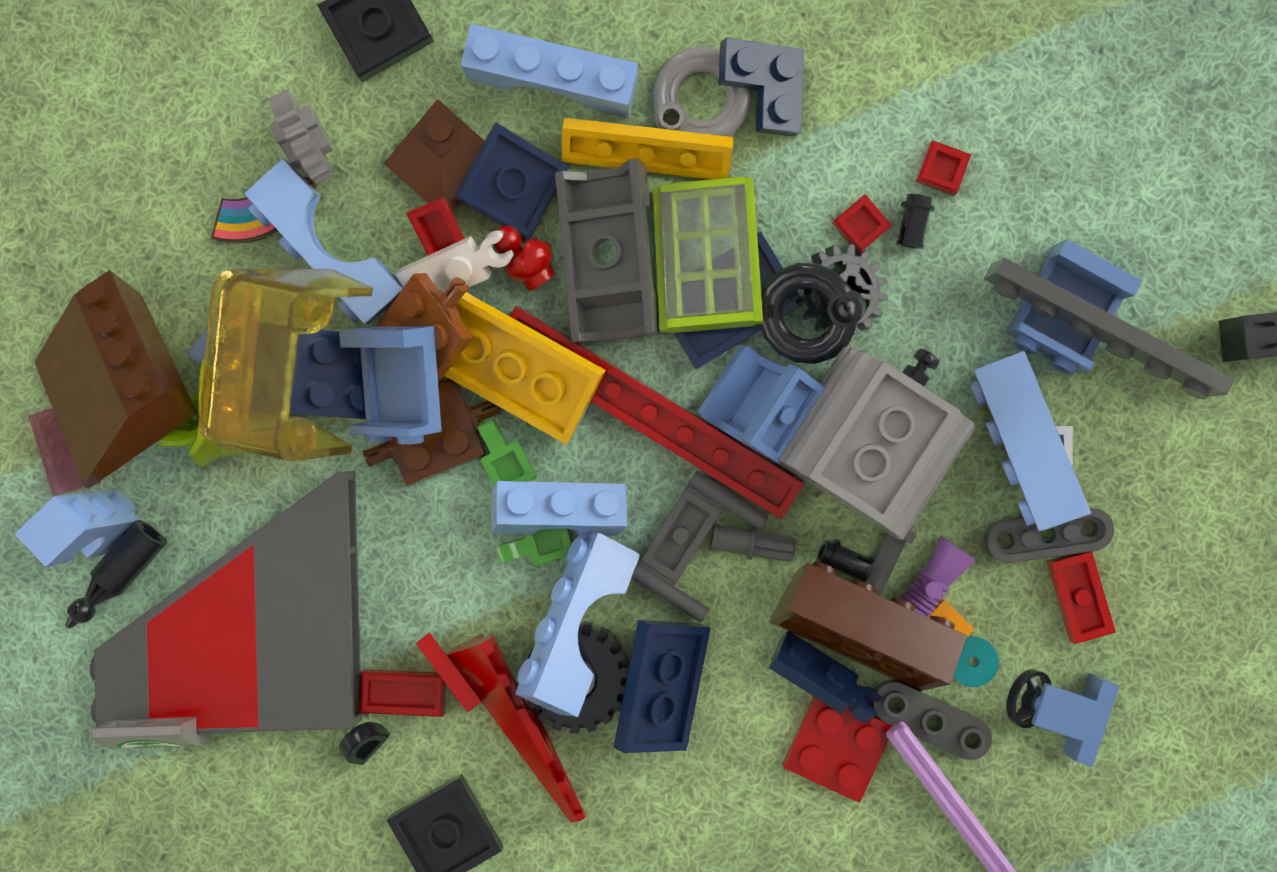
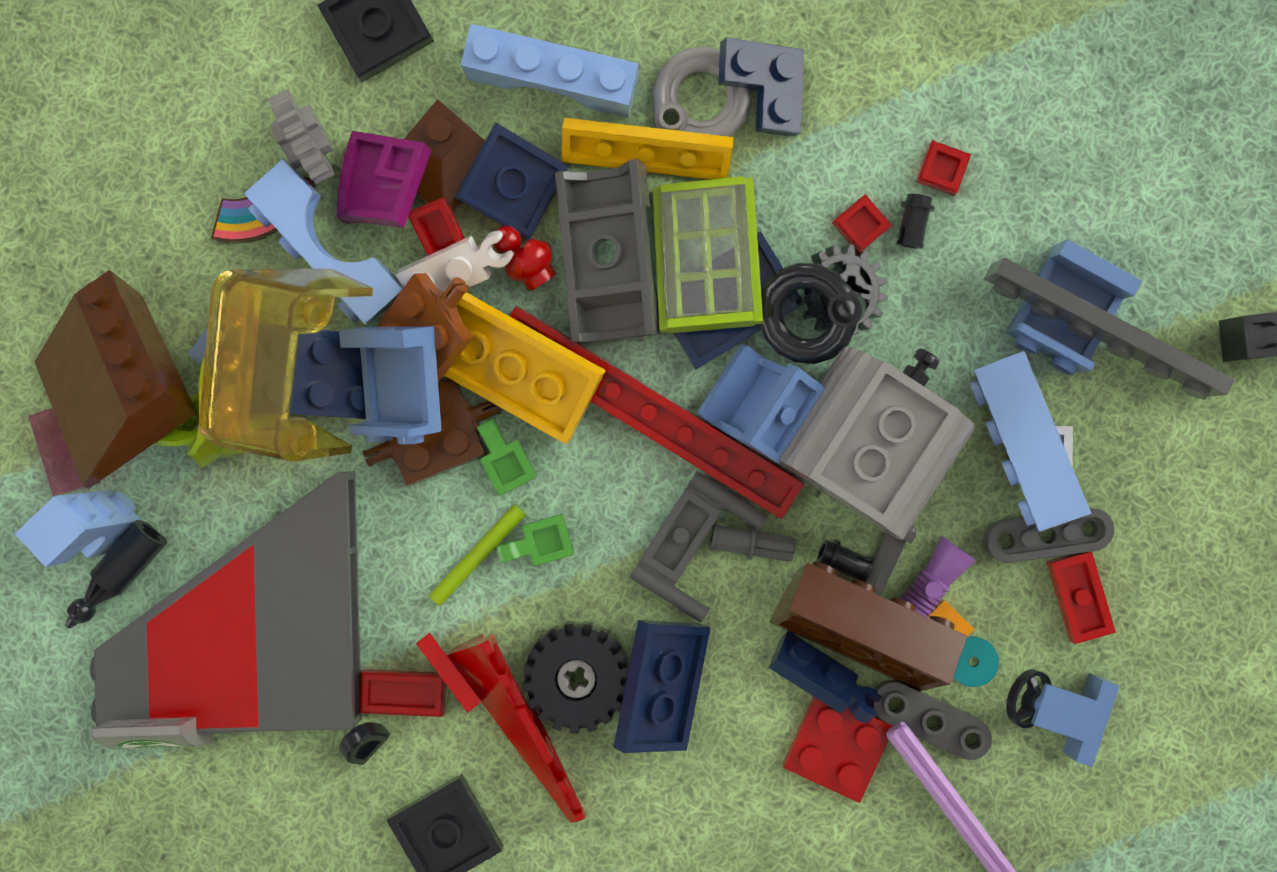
light blue arch [491,481,627,536] -> none
light blue arch [515,532,640,717] -> none
none -> magenta plate [337,131,431,229]
none -> lime bar [429,503,527,606]

